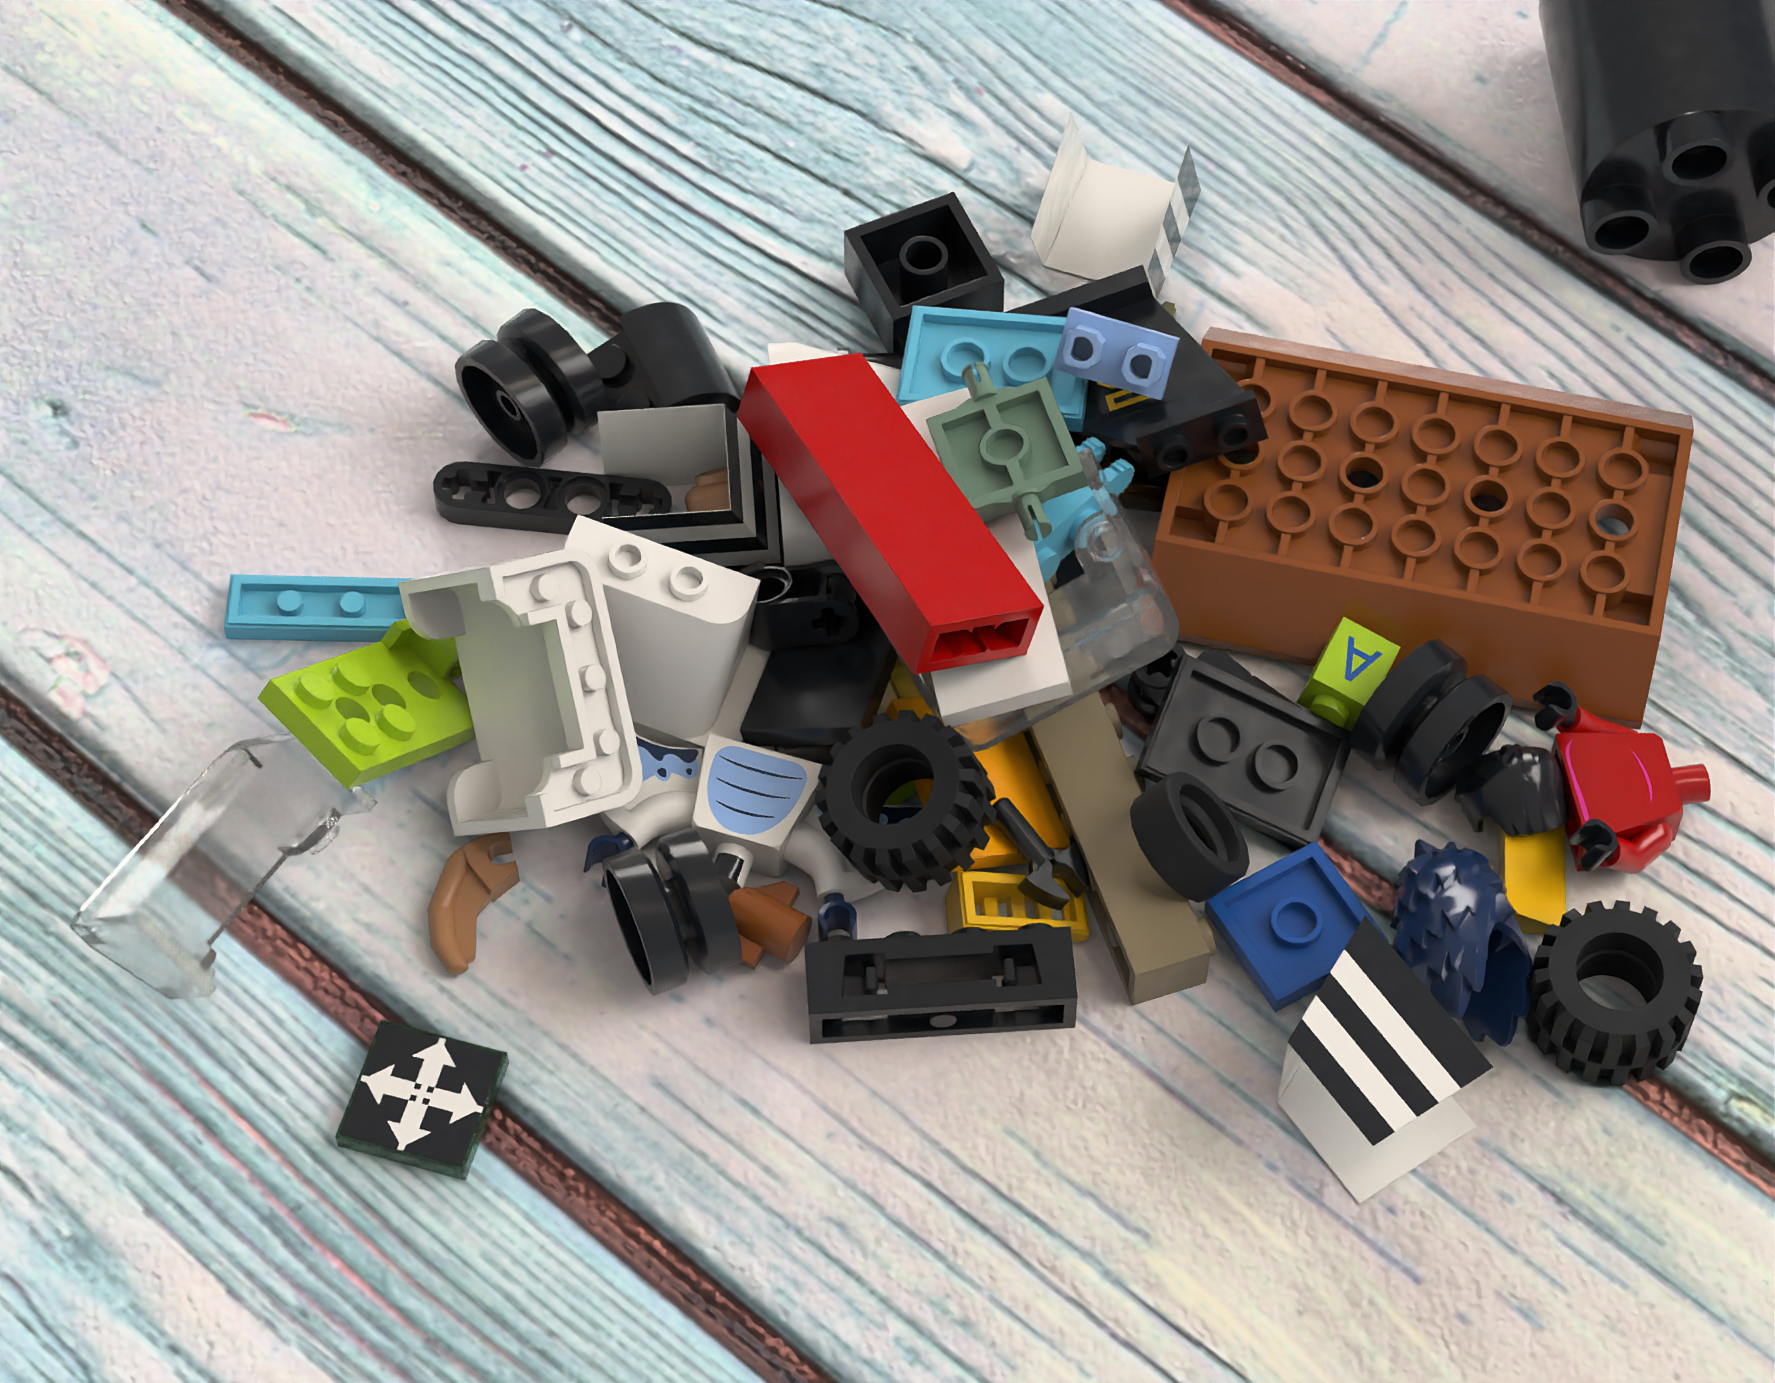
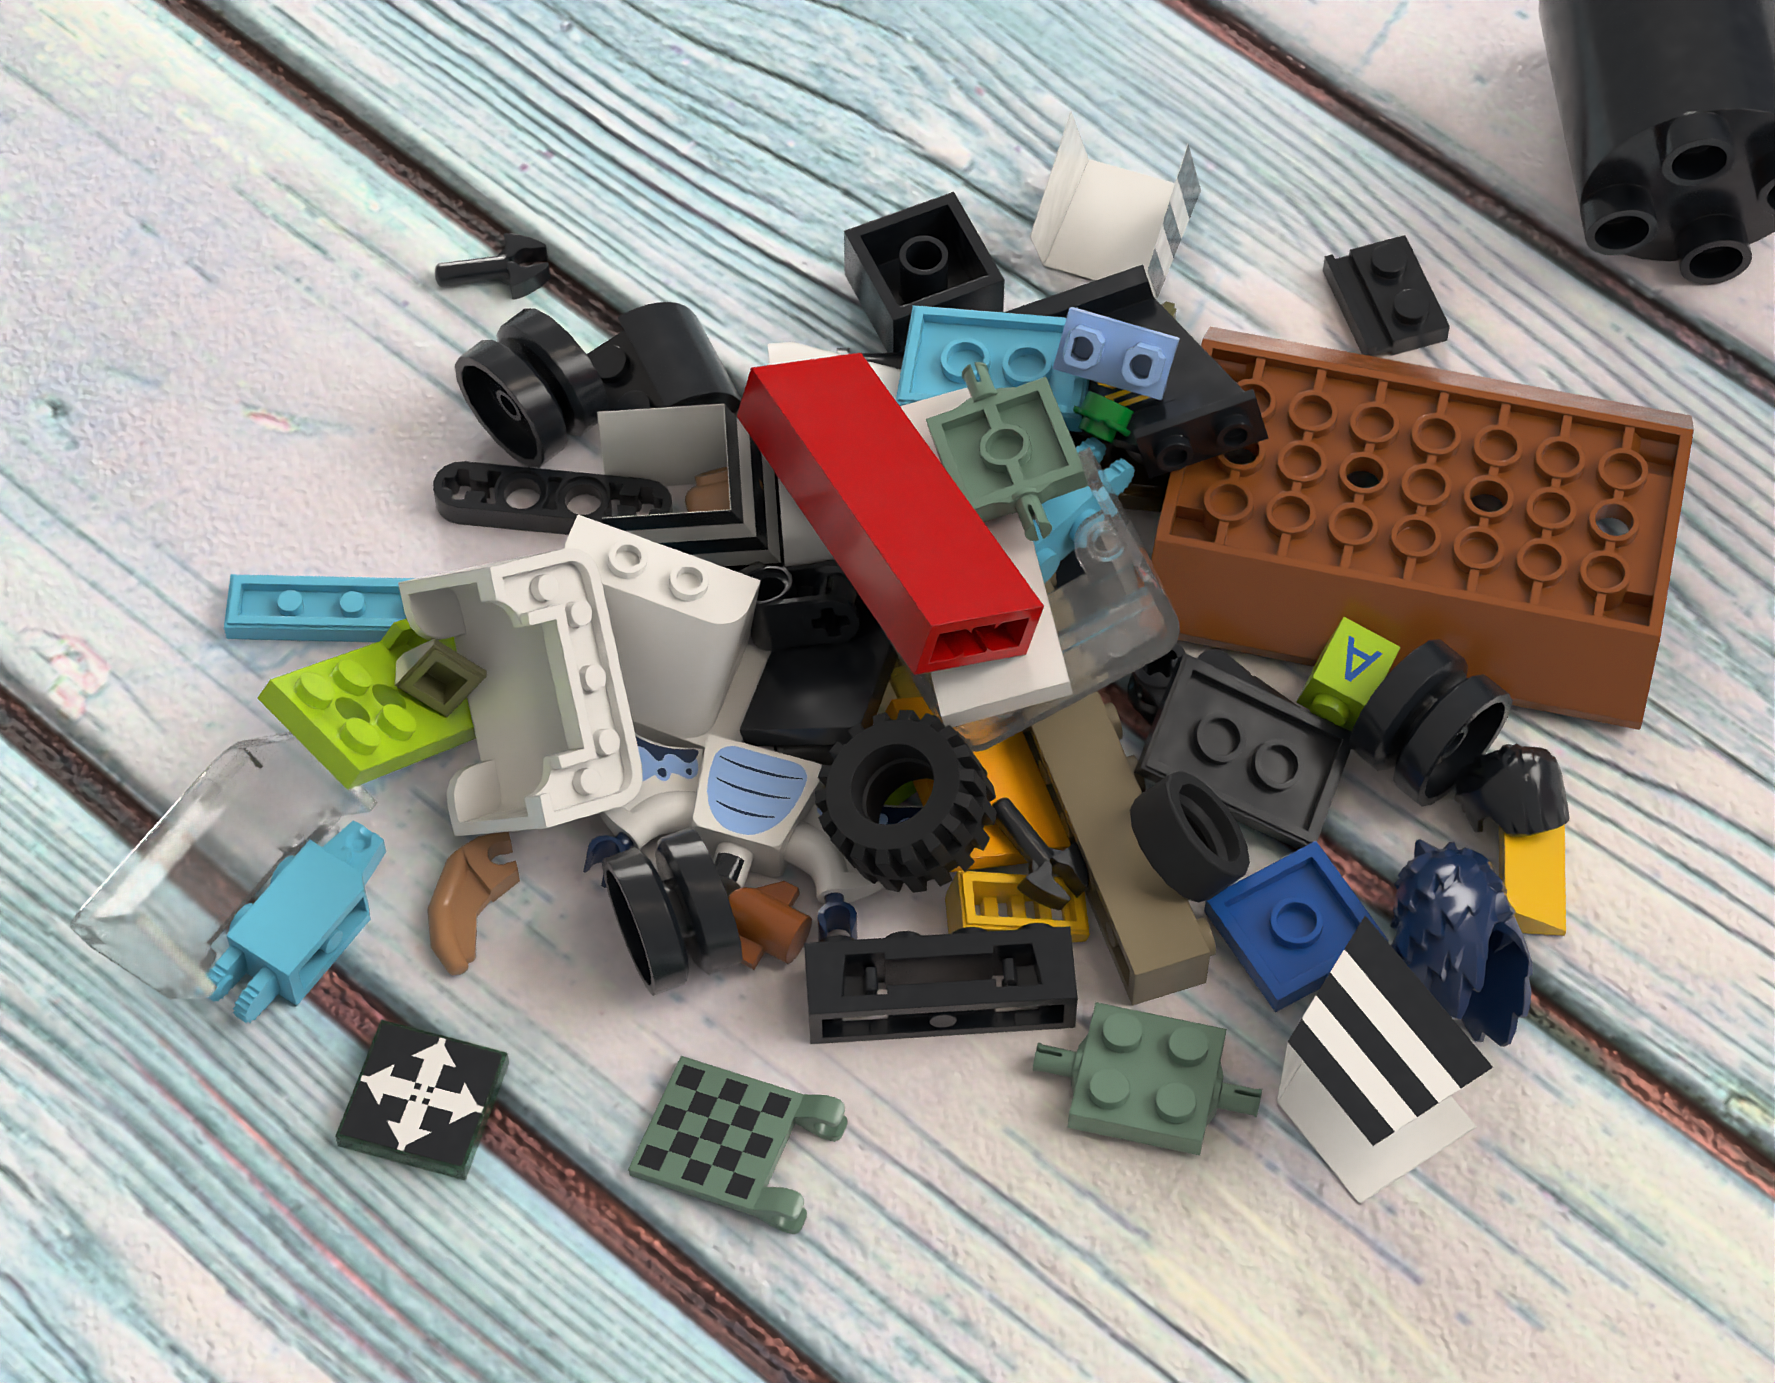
black tyre [1525,900,1703,1086] -> none
red torso [1532,681,1711,874] -> none
none -> medium azure hinge [201,820,386,1023]
none -> olive slope [395,639,487,717]
none -> black bar [435,233,550,300]
none -> sand green flag [628,1056,848,1234]
none -> sand green plate [1033,1002,1262,1155]
none -> green plate [1073,391,1134,444]
none -> black plate [1323,235,1450,357]

